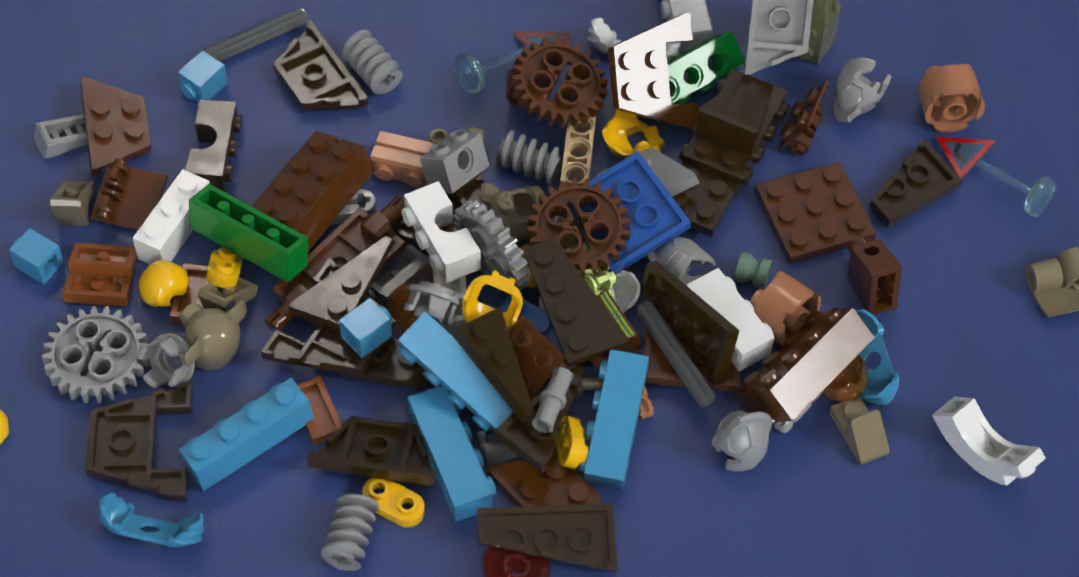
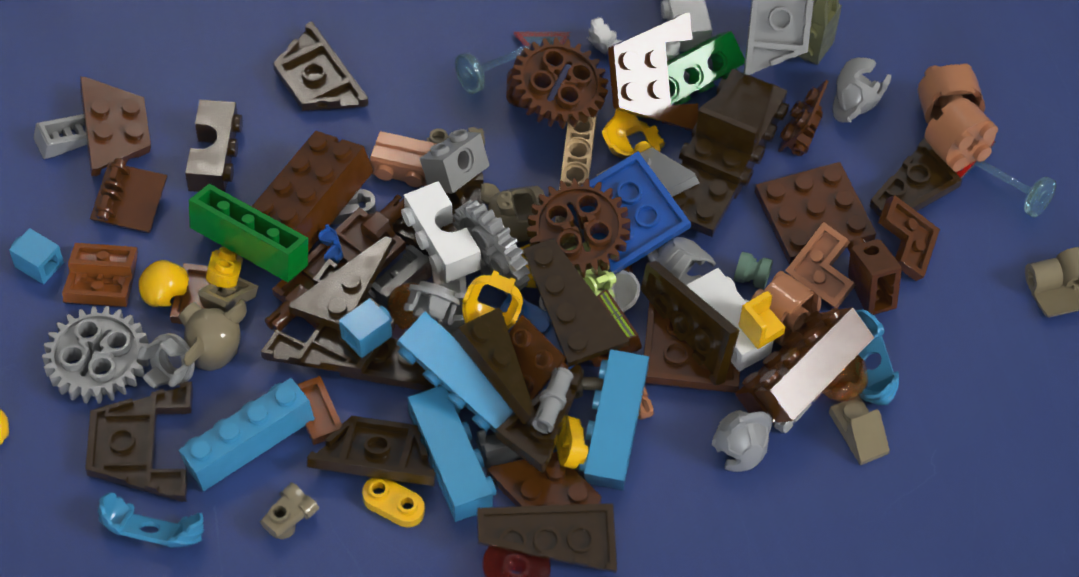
dark tan slope [50,180,95,227] -> none
white brick [133,169,210,264] -> none
dark azure brick [178,50,228,102] -> none
dark grey axle [199,7,308,62] -> none
light grey piece [321,494,379,571] -> none
light grey piece [342,29,403,95] -> none
light grey piece [495,130,563,186] -> none
dark grey axle [637,301,715,408] -> none
white arch [932,396,1046,486] -> none
none -> dark tan plate [260,482,319,539]
none -> blue piece [318,224,344,263]
none -> yellow panel [738,291,785,349]
none -> nougat plate [785,222,855,308]
none -> reddish brown plate [878,195,940,281]
none -> nougat brick [925,98,998,172]

